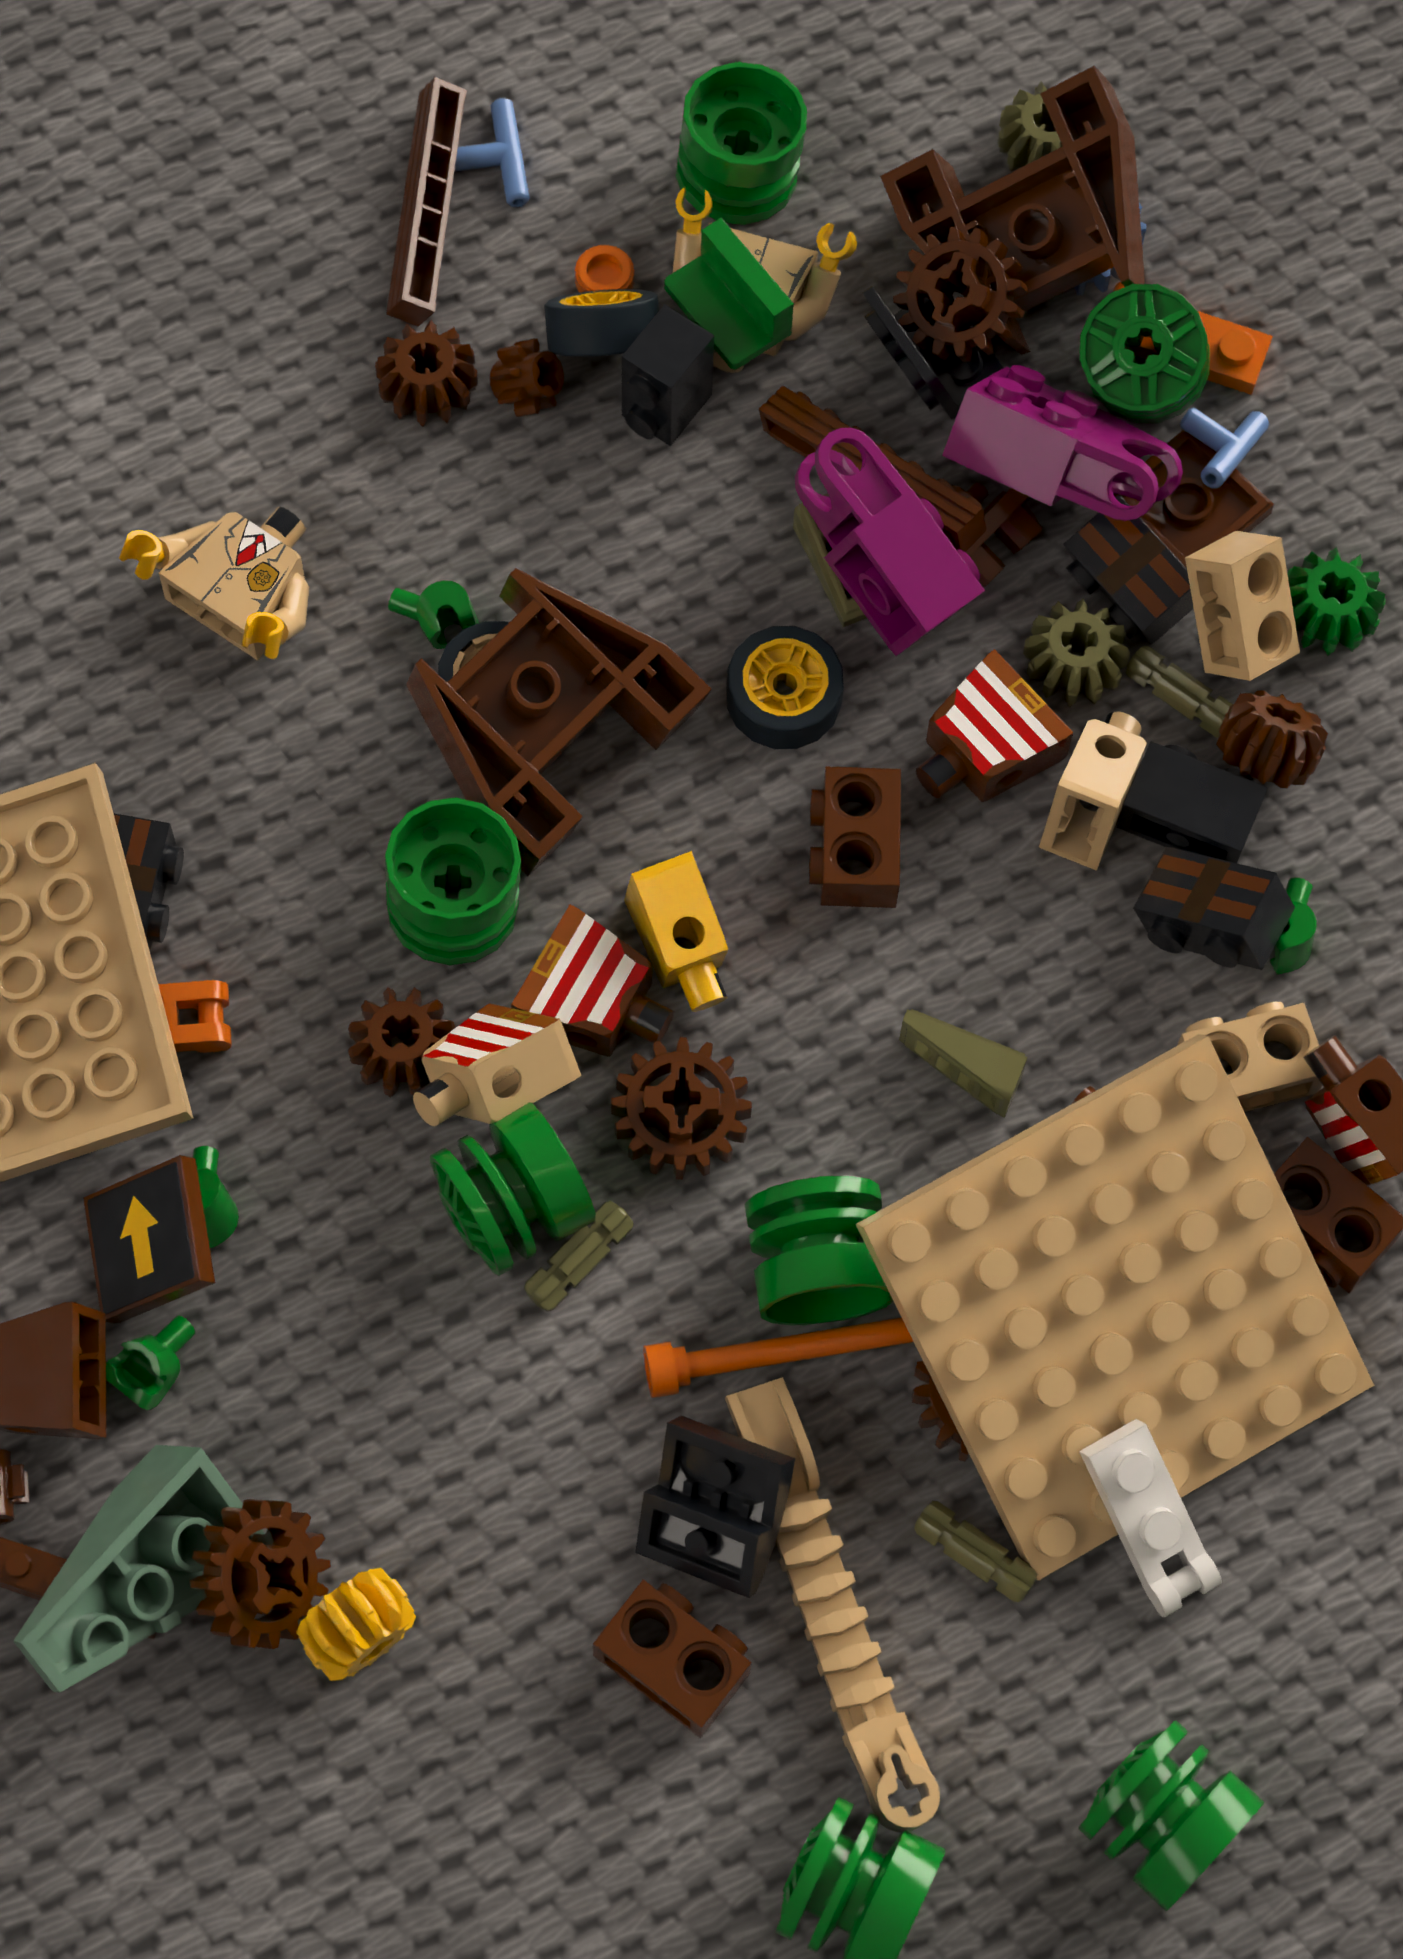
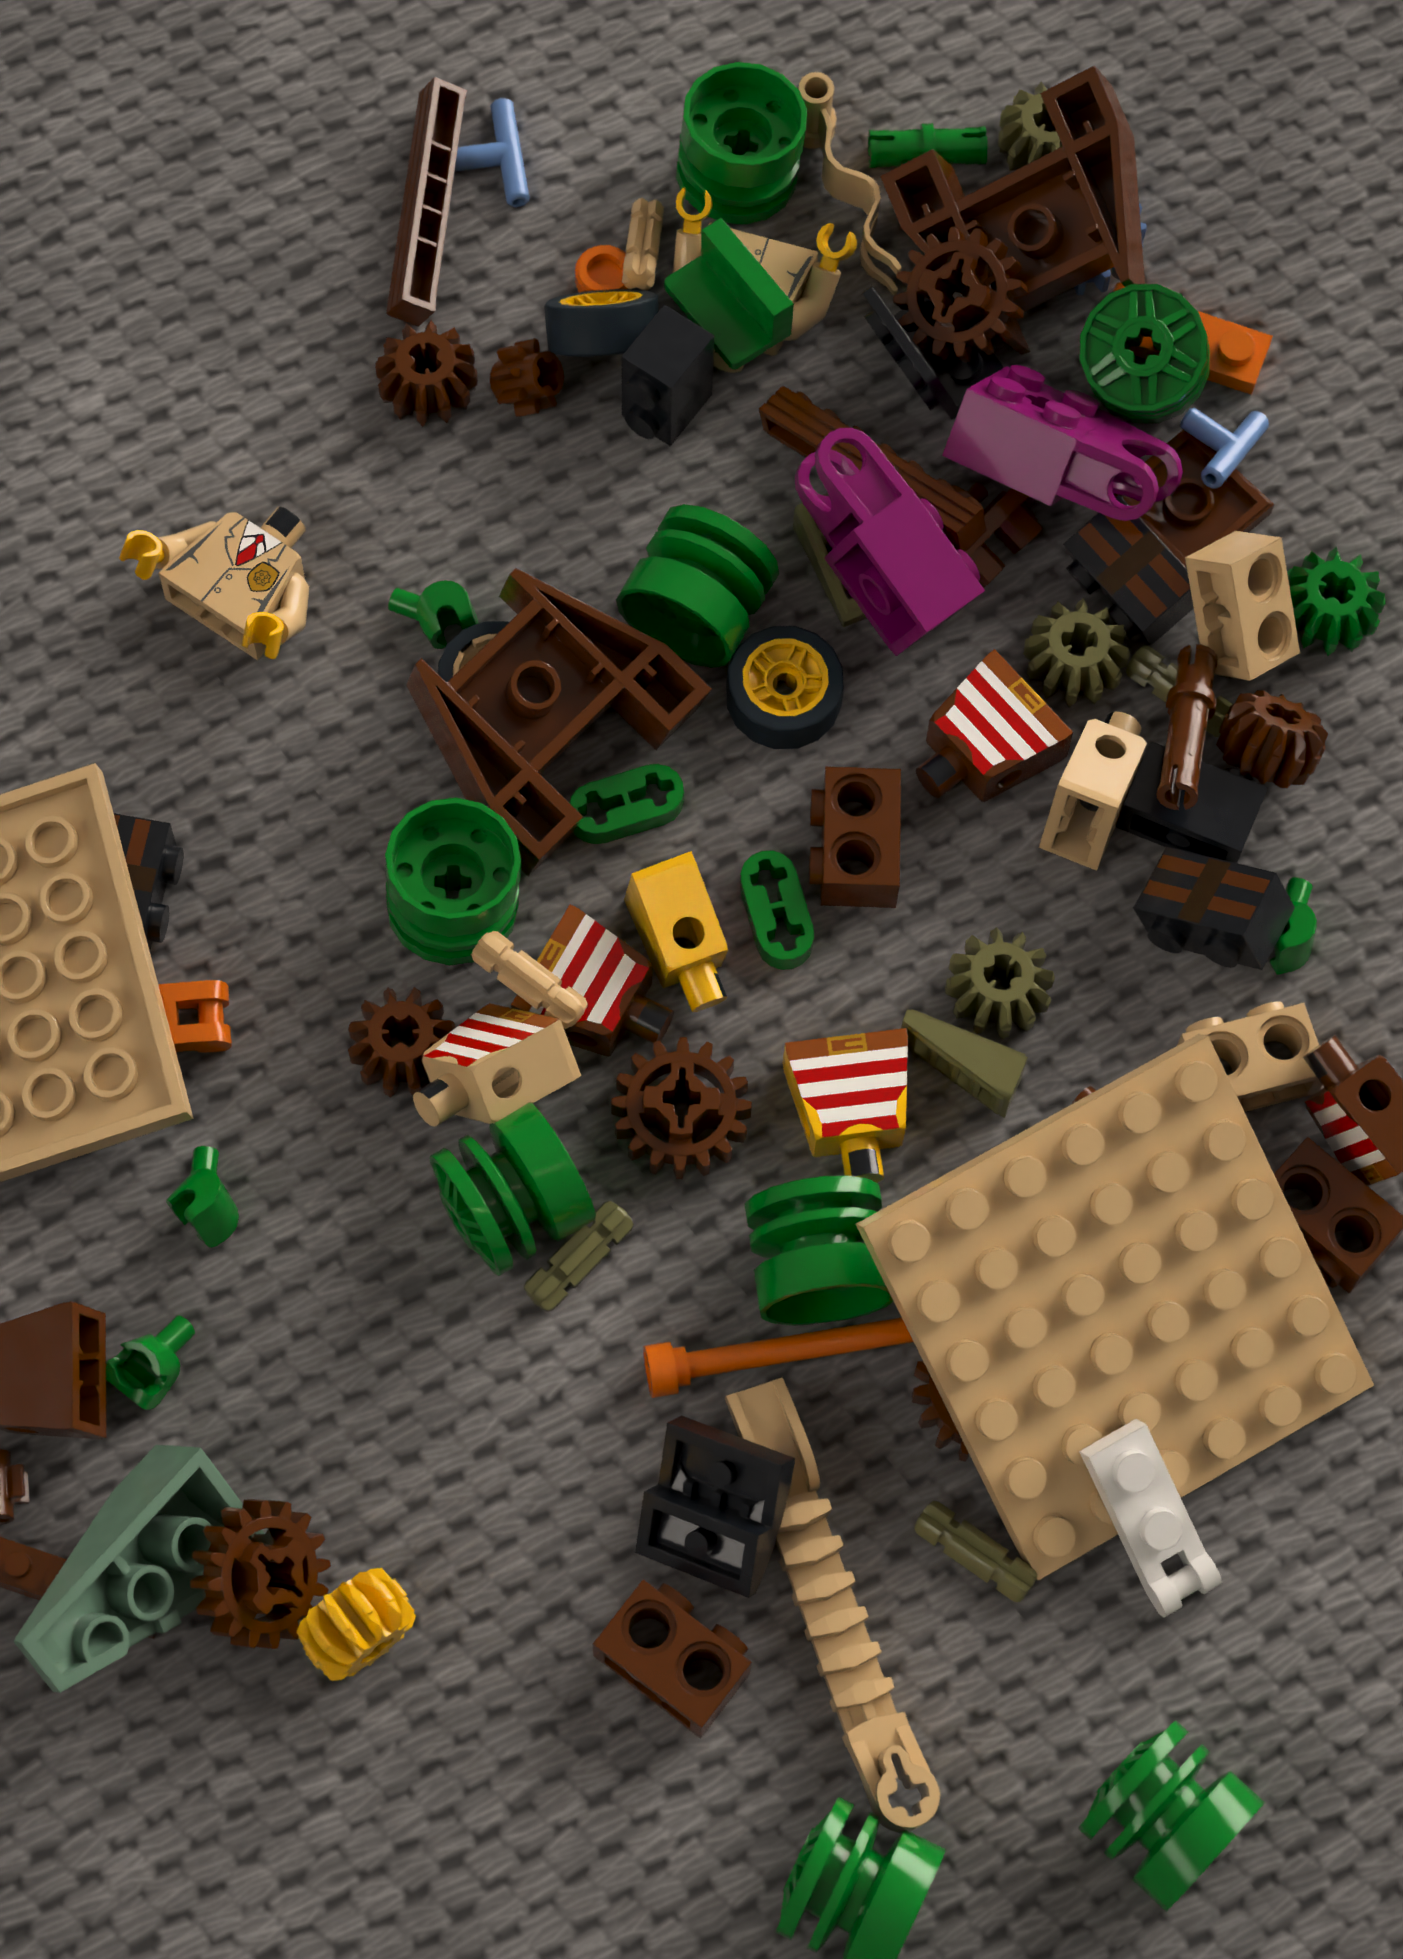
black tile [83,1155,215,1324] -> none
none -> tan axle [471,931,588,1029]
none -> green beam [569,764,684,844]
none -> green wheel [616,504,779,668]
none -> tan axle [622,198,664,290]
none -> green beam [740,850,814,970]
none -> torso [783,1028,908,1183]
none -> tan flag [799,72,901,295]
none -> green pin [868,123,988,168]
none -> olive gear [945,927,1055,1040]
none -> reddish brown pin [1157,644,1218,810]

